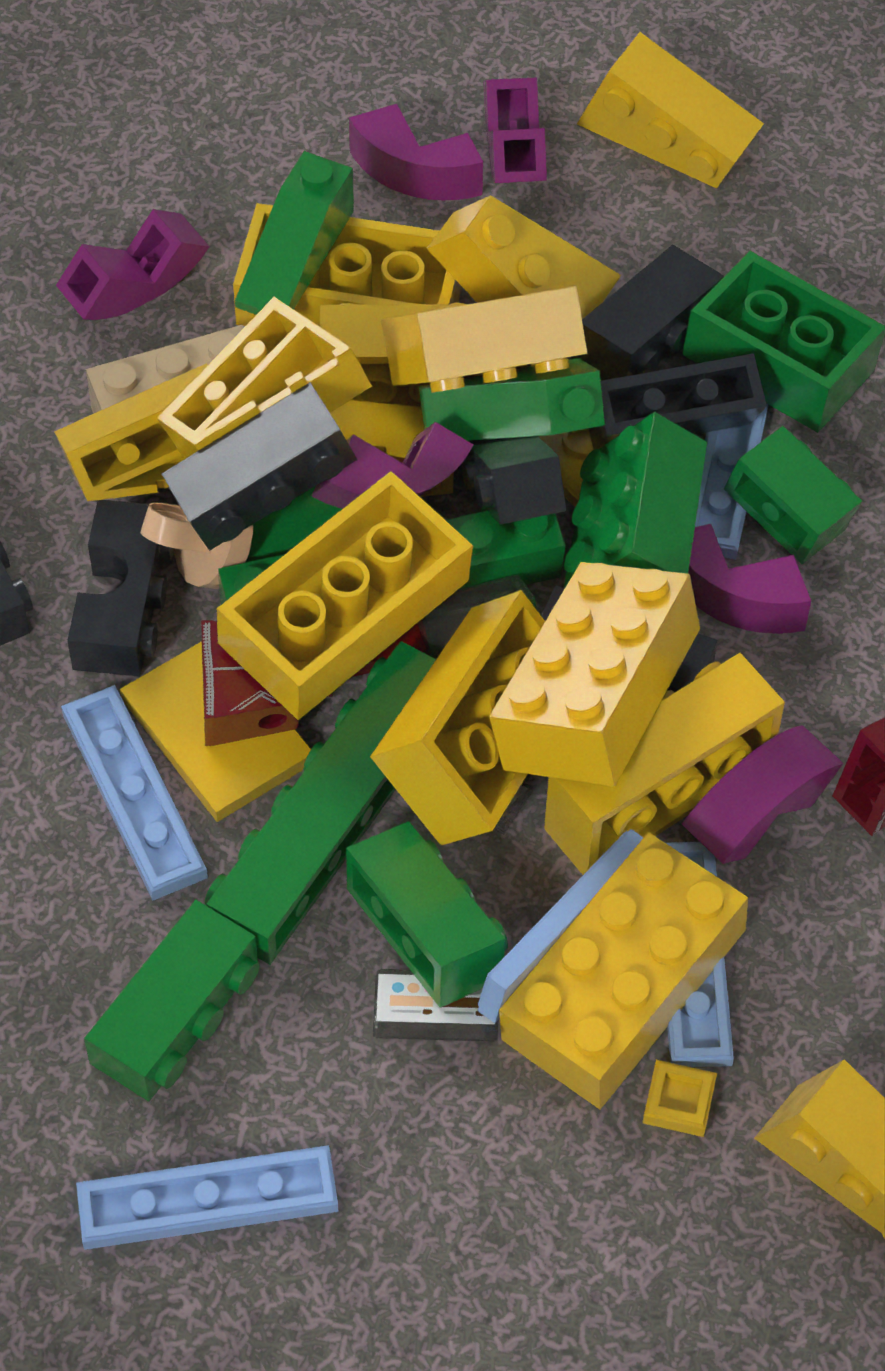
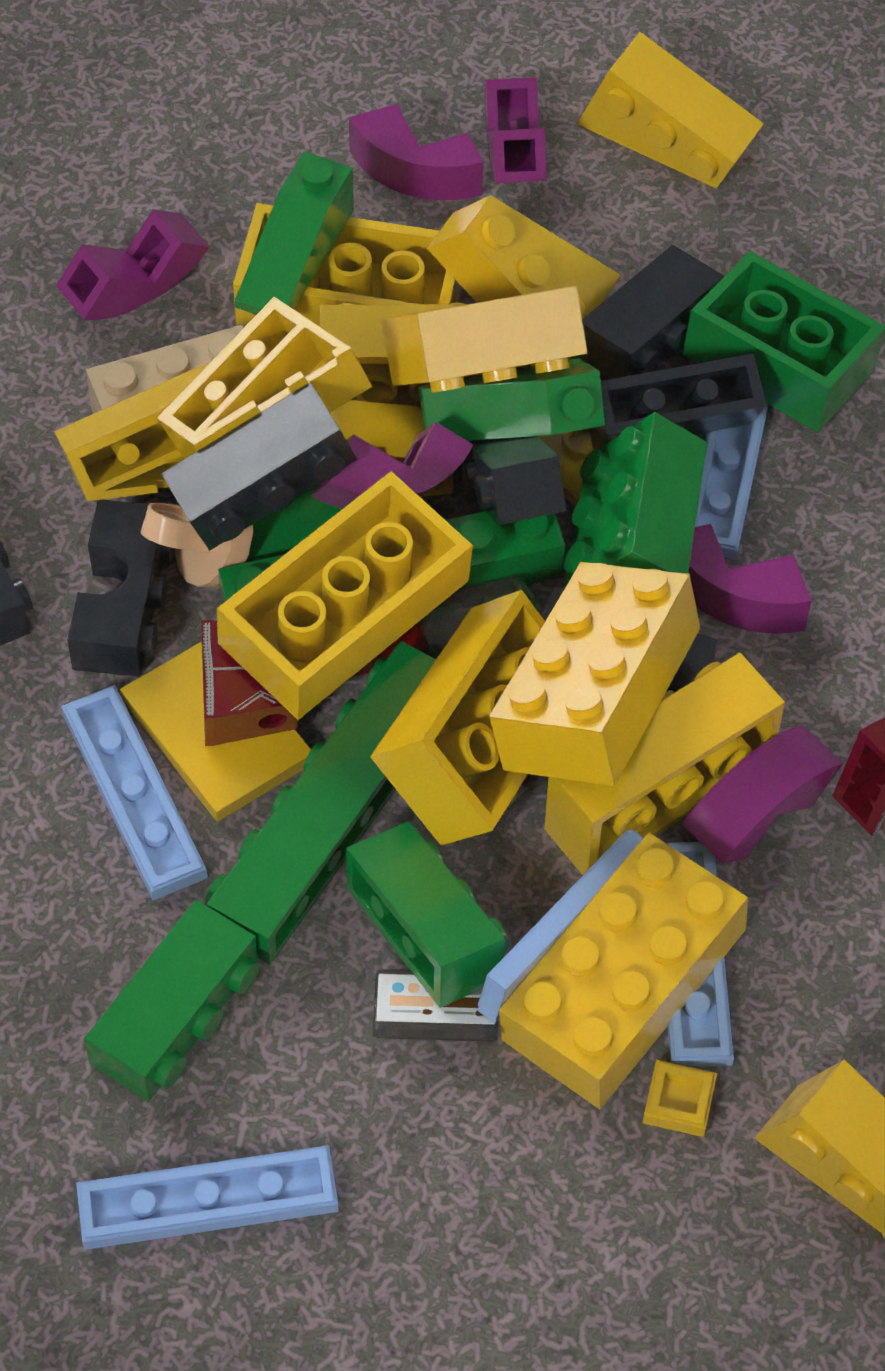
green brick [724,426,862,564] -> none

